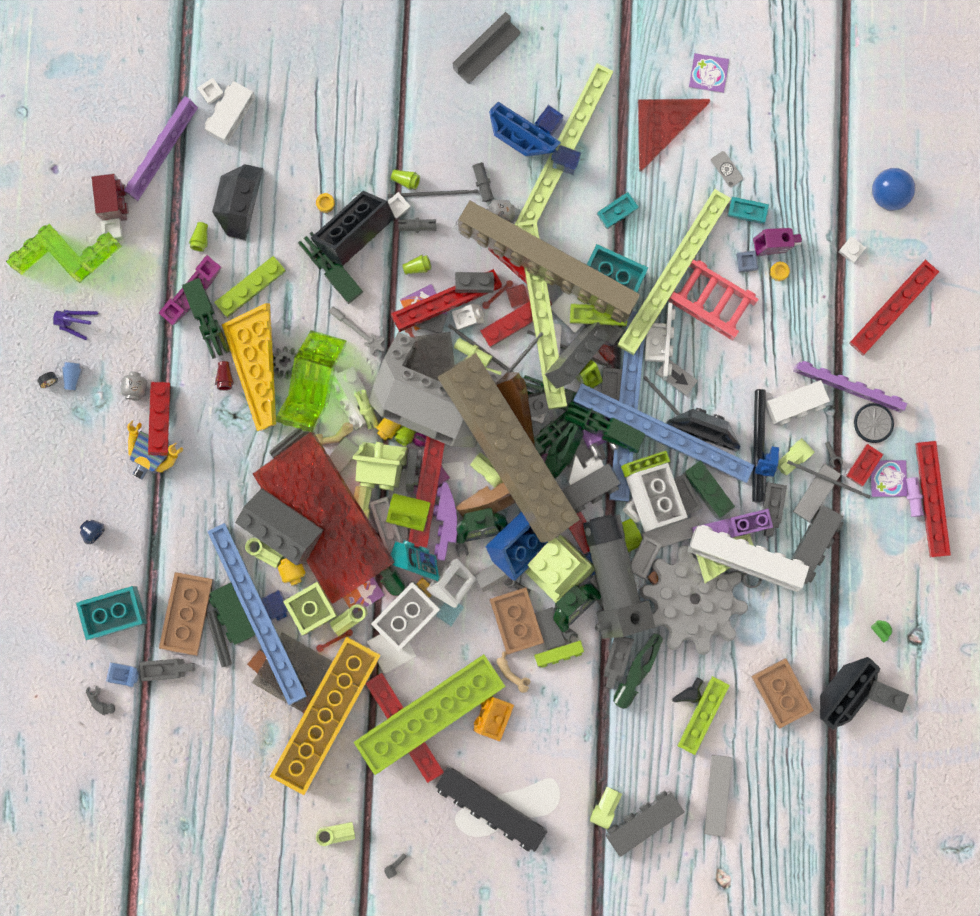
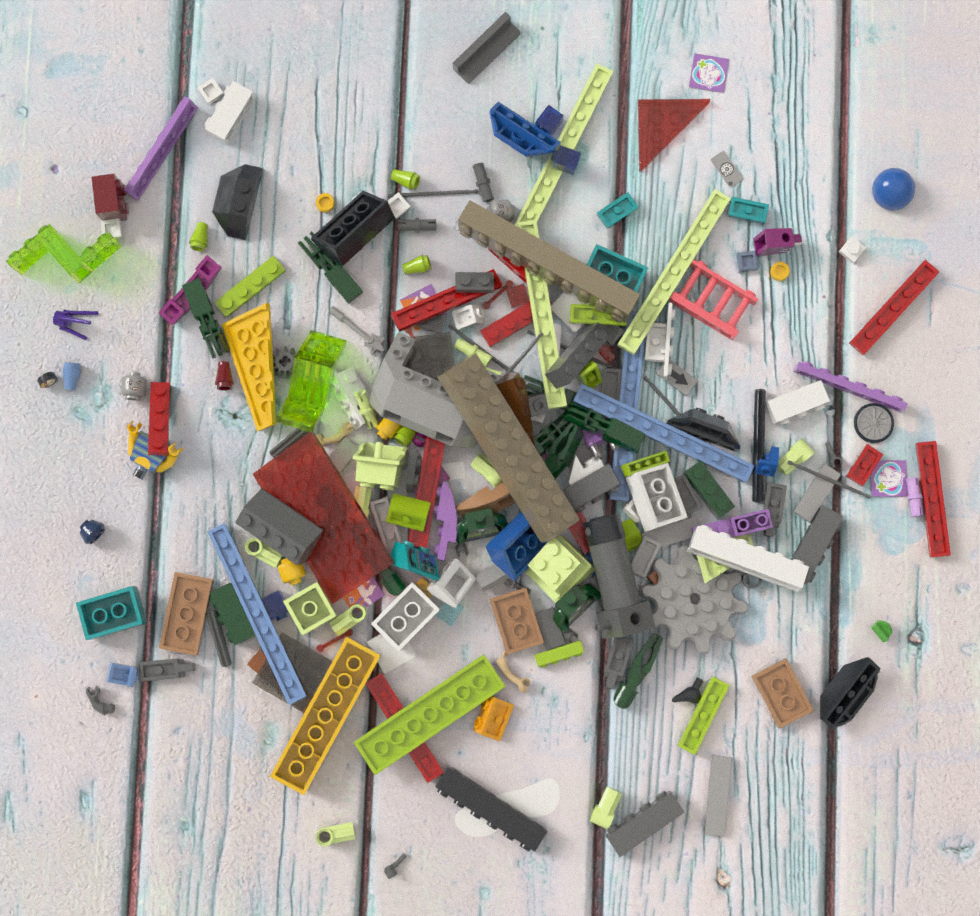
dark grey plate [867,680,909,713] -> none

